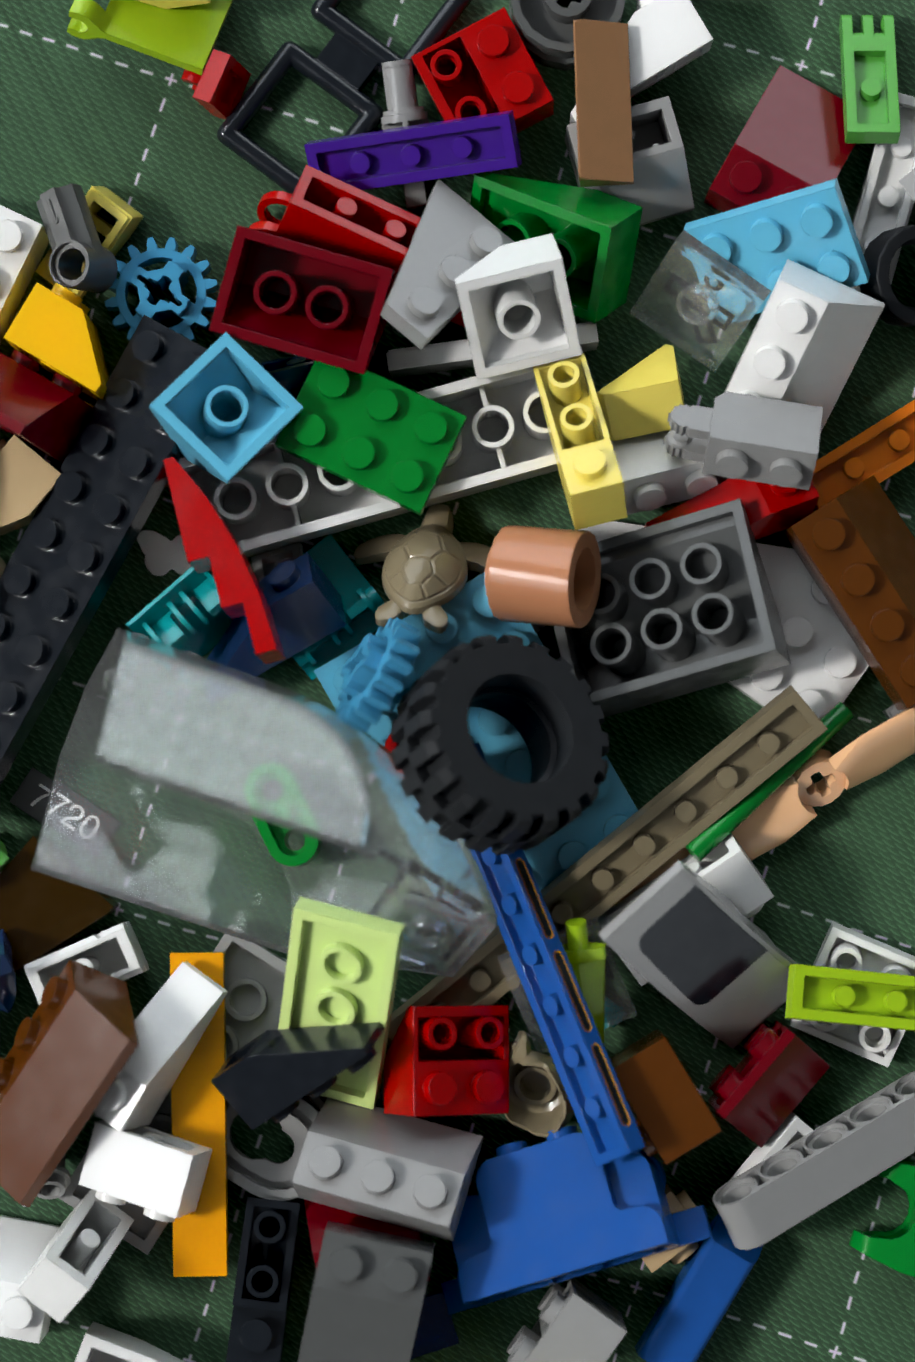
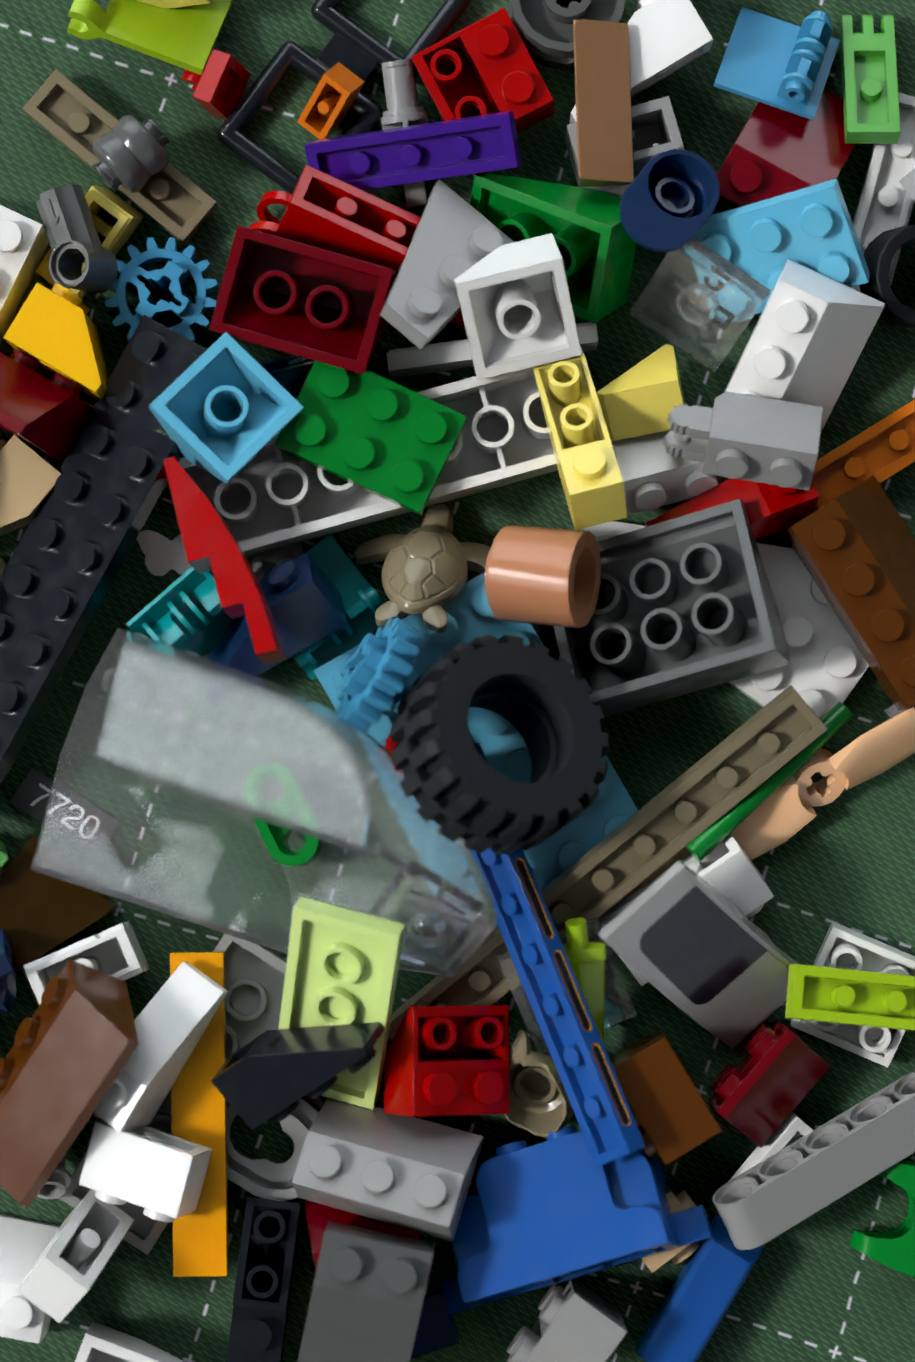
none -> dark tan plate [22,69,218,246]
none -> dark grey piece [92,114,170,193]
none -> orange piece [297,62,365,140]
none -> dark blue cap [619,149,720,252]
none -> dark azure hinge [713,7,840,120]

